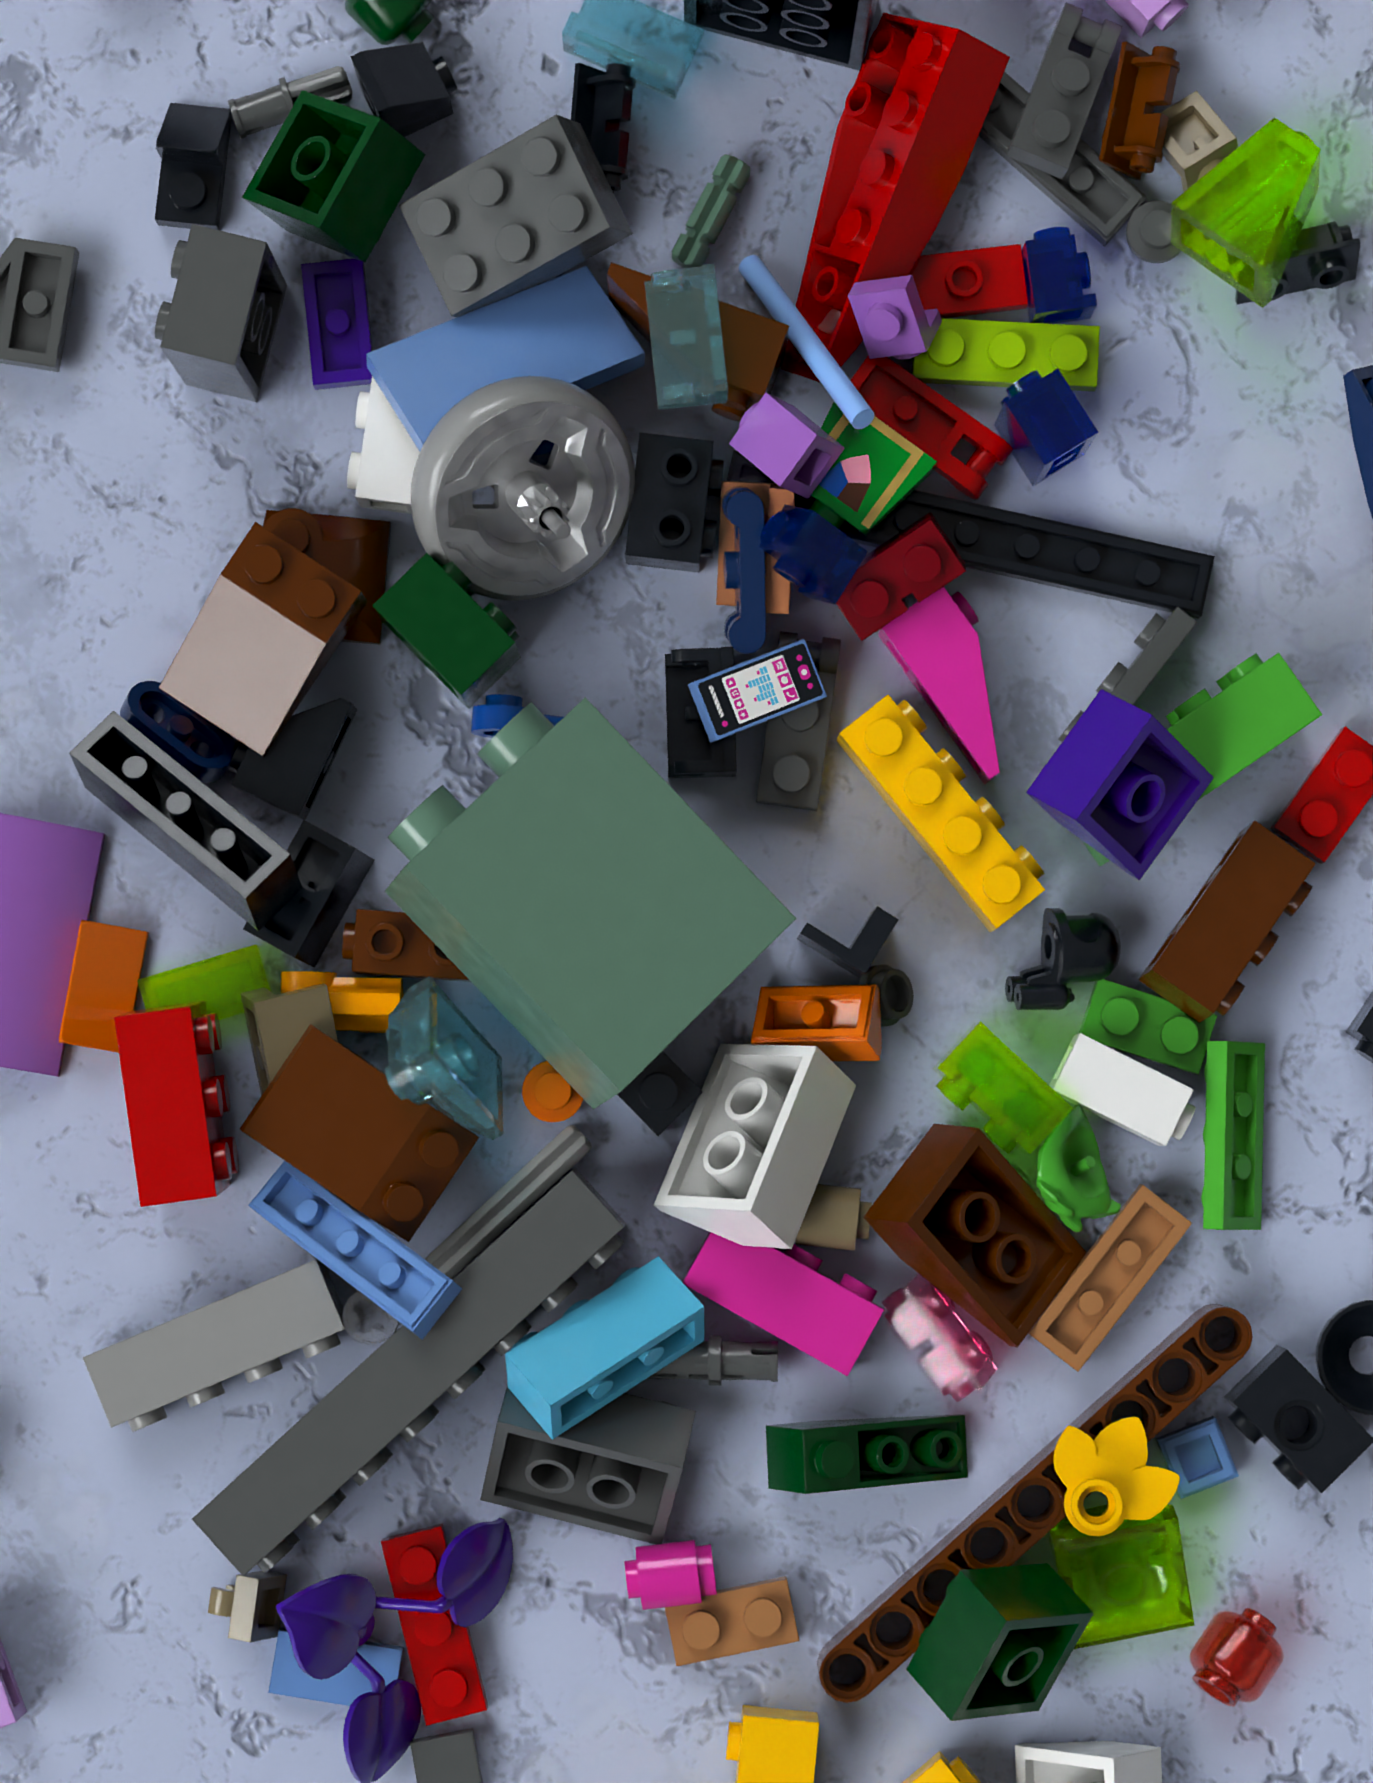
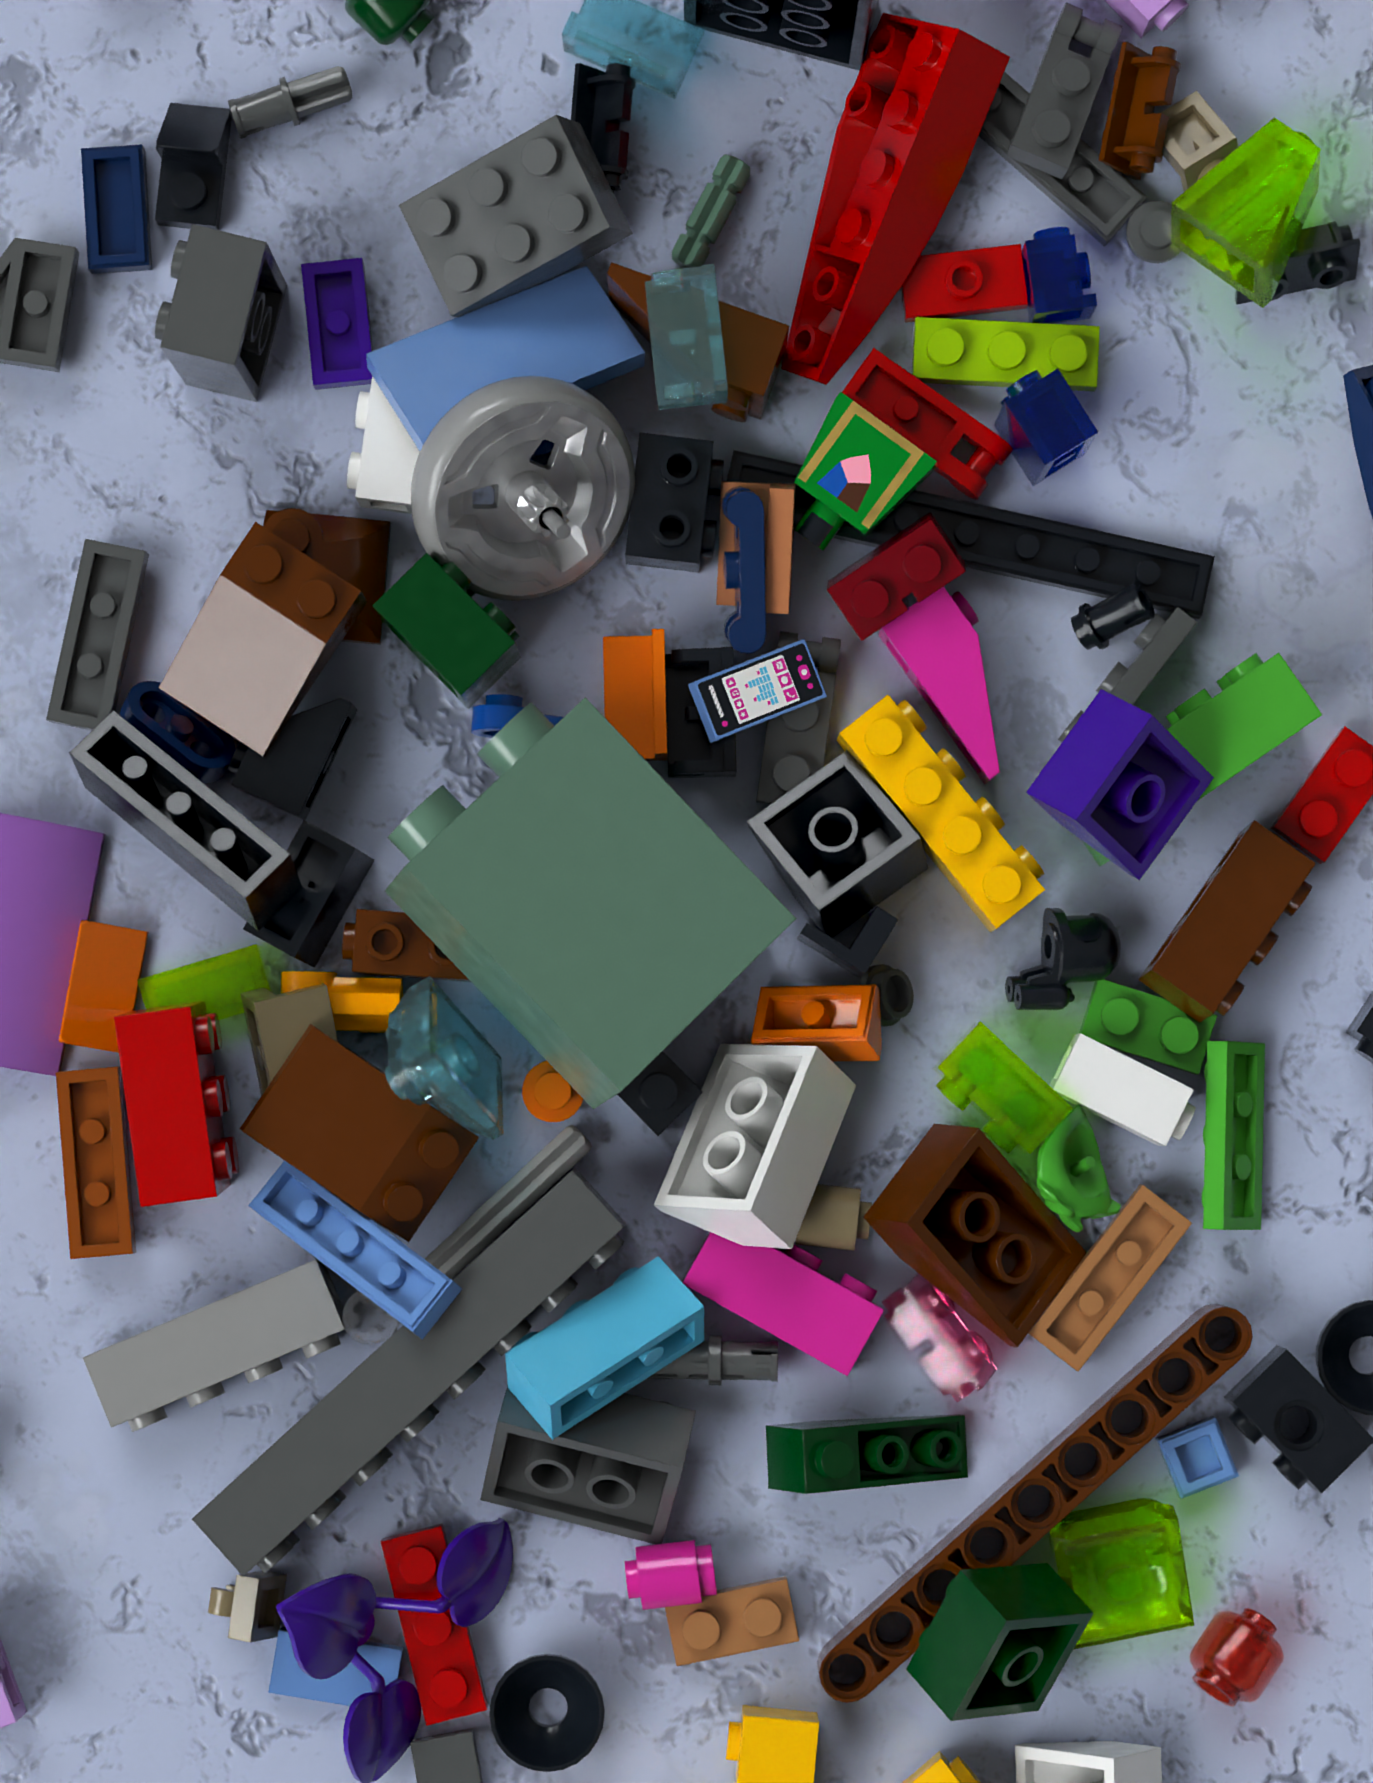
dark green brick [242,90,426,262] -> none
black slope [350,42,457,137] -> none
medium lavender brick [729,393,845,499] -> none
light blue bar [739,255,875,429] -> none
clear blue brick [759,504,868,605] -> none
medium lavender bracket [848,275,942,360] -> none
yellow plate [1053,1416,1180,1536] -> none
none -> dark grey plate [46,539,149,731]
none -> dark orange plate [56,1067,136,1259]
none -> dark blue tile [81,144,152,274]
none -> black piece [489,1654,605,1772]
none -> orange panel [603,629,668,761]
none -> black slope [747,750,928,938]
none -> black pin [1071,582,1155,650]

